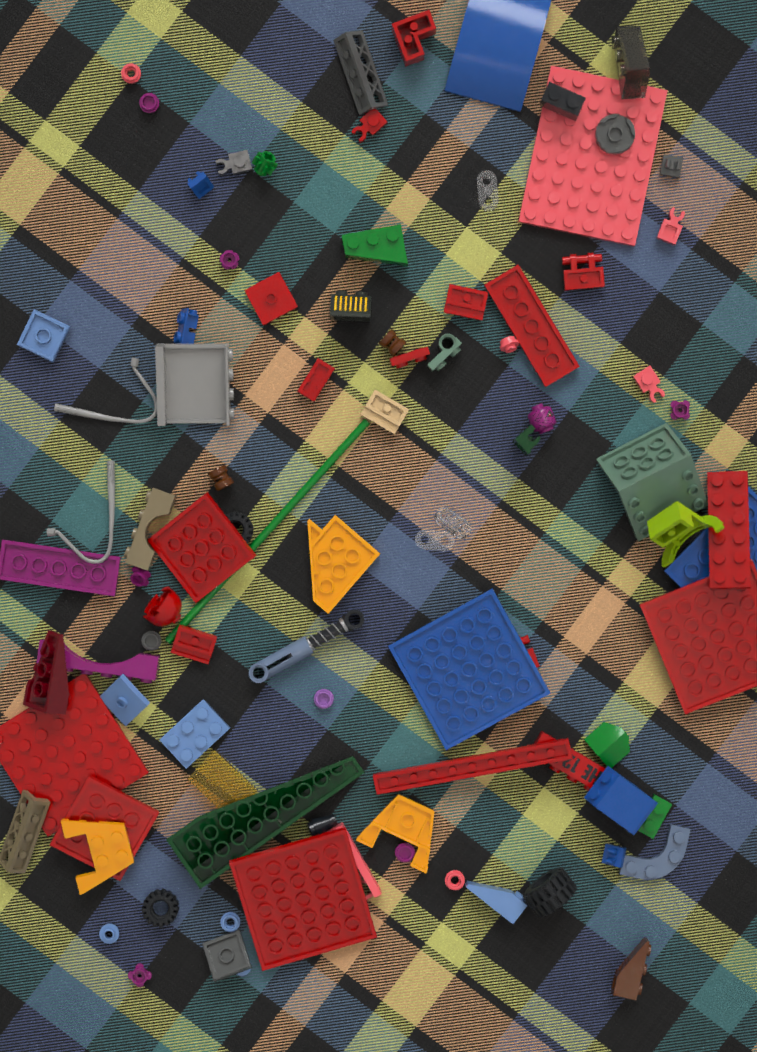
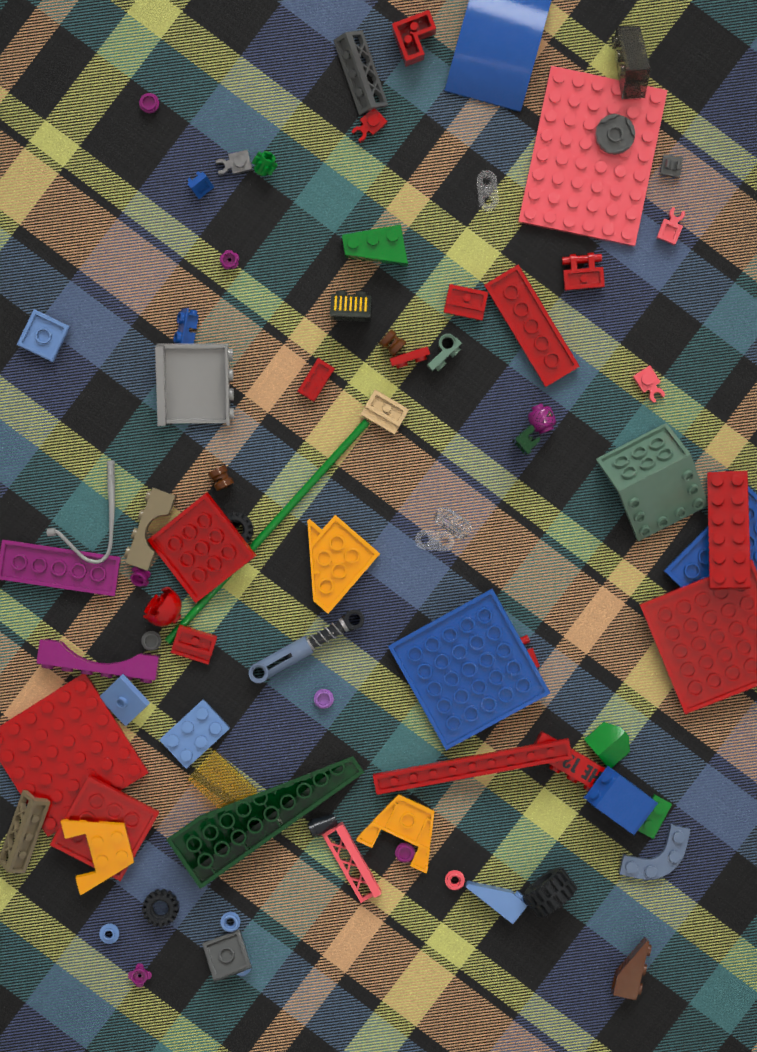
dark red wedge [23,630,69,714] -> none
light grey piece [54,357,157,424] -> none
coral plate [121,63,141,84] -> none
red plate [229,827,377,971] -> none
red plate [244,272,298,326] -> none
coral plate [500,336,519,353] -> none
black brick [539,82,586,121] -> none
blue tile [602,843,626,868] -> none
lime piece [647,501,724,567] -> none
magenta plate [670,400,690,420] -> none

